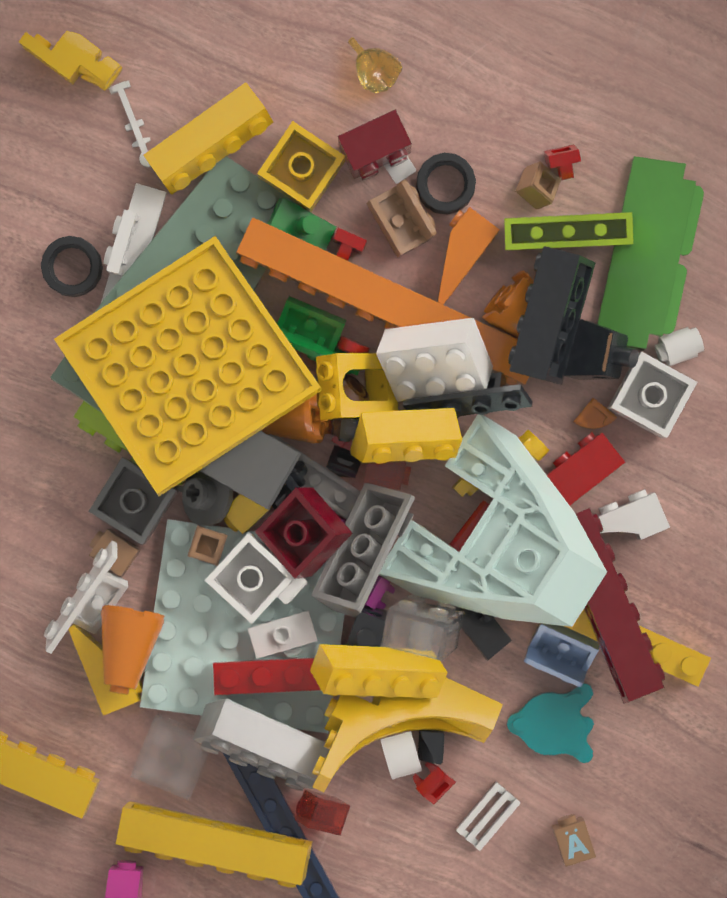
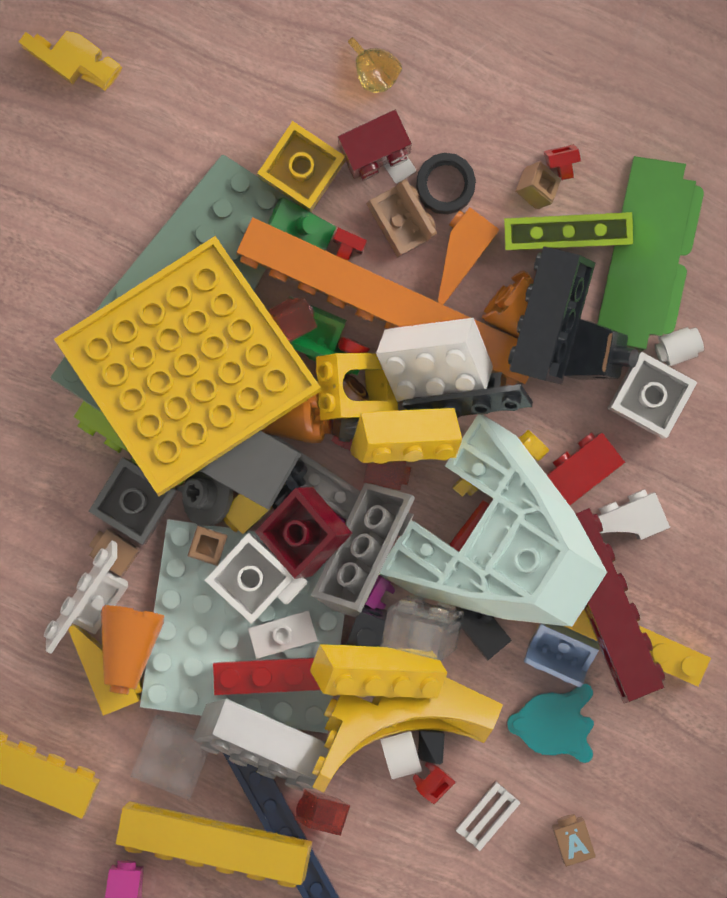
black tyre [41,236,103,297] -> none
white bracket [101,183,167,303] -> none
white piece [108,80,151,168] -> none
yellow brick [143,82,274,195] -> none
black slope [326,445,361,478] -> none
orange tile [573,397,617,429] -> none
none -> clear red brick [267,298,317,342]

